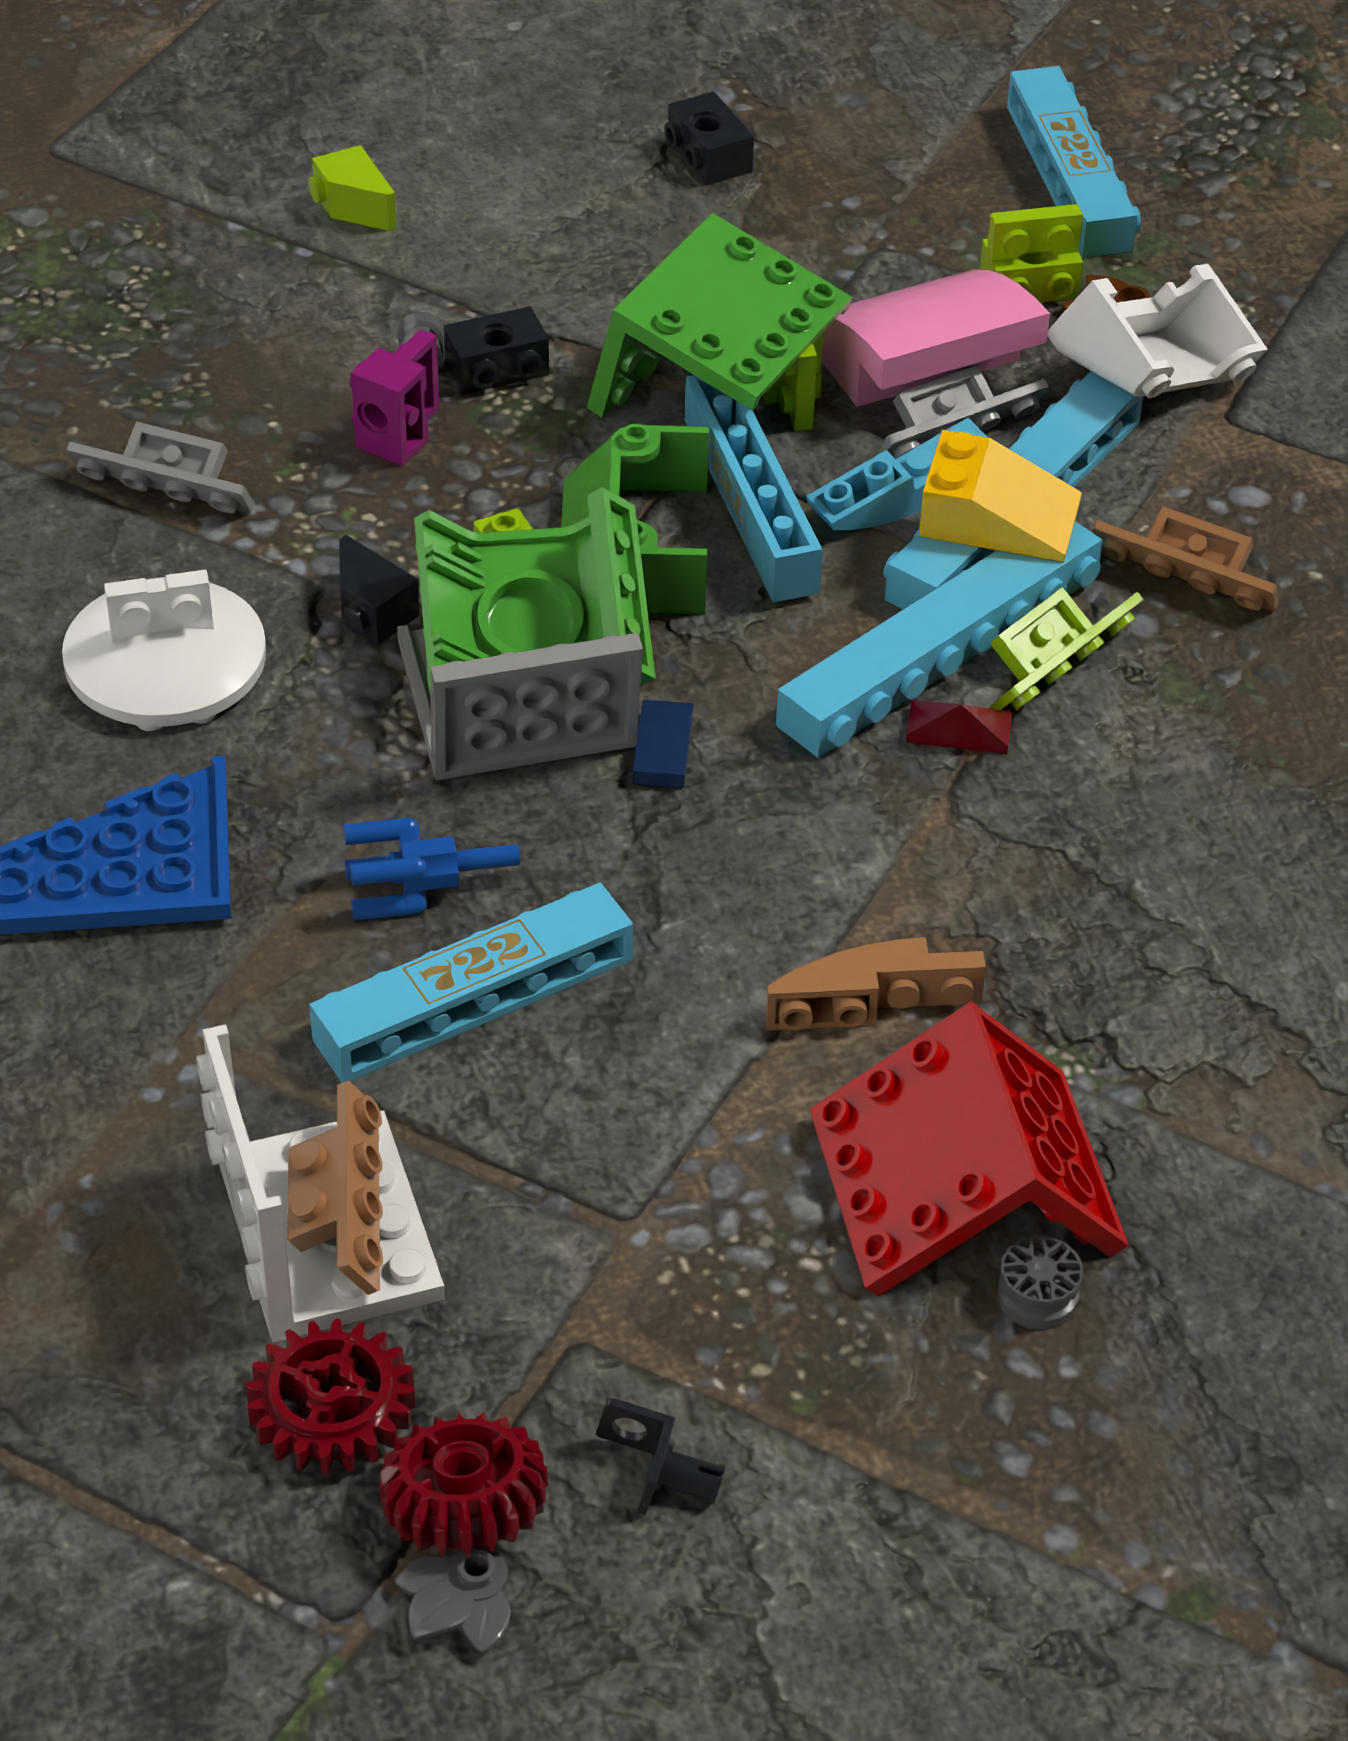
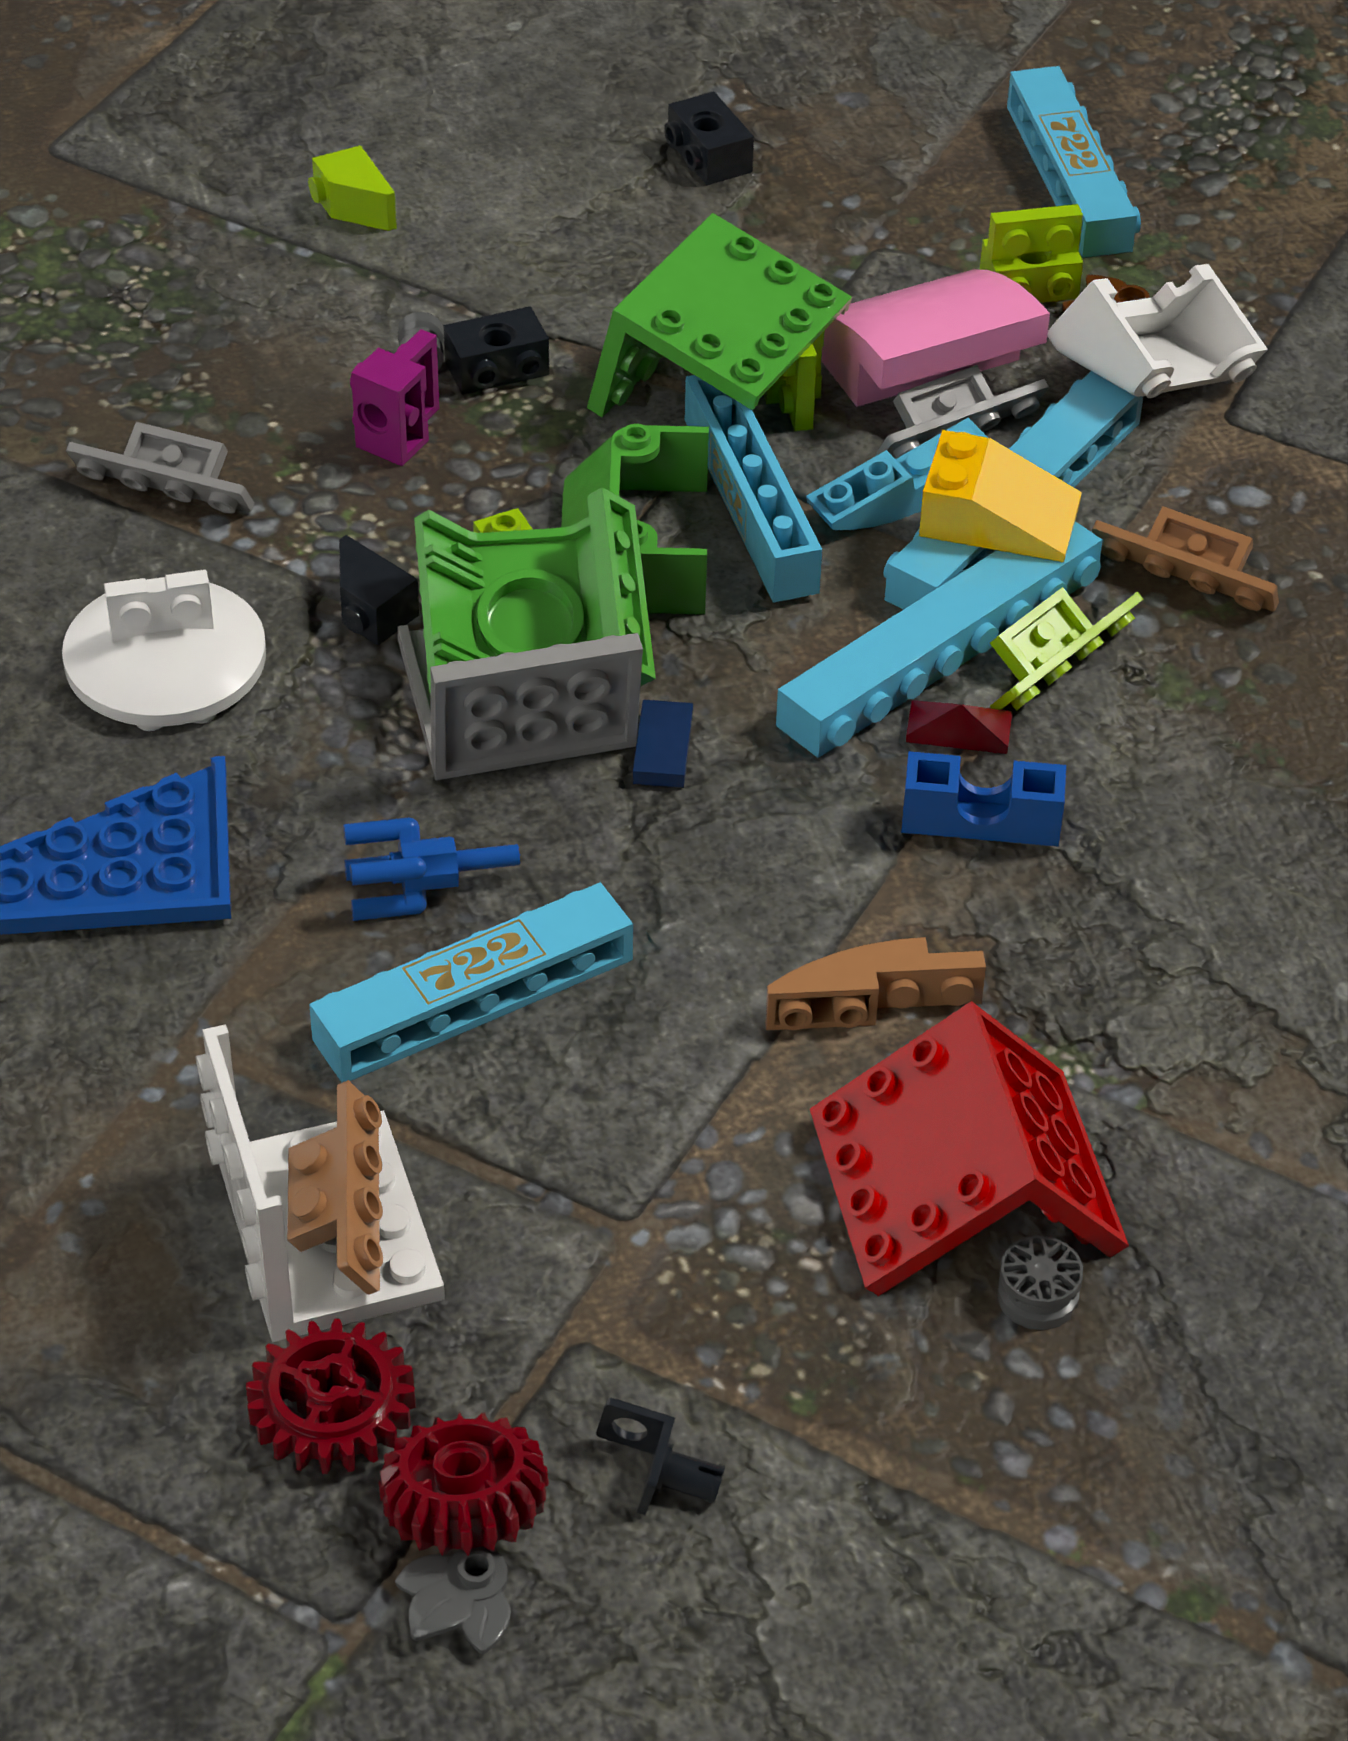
none -> blue arch [901,751,1066,847]

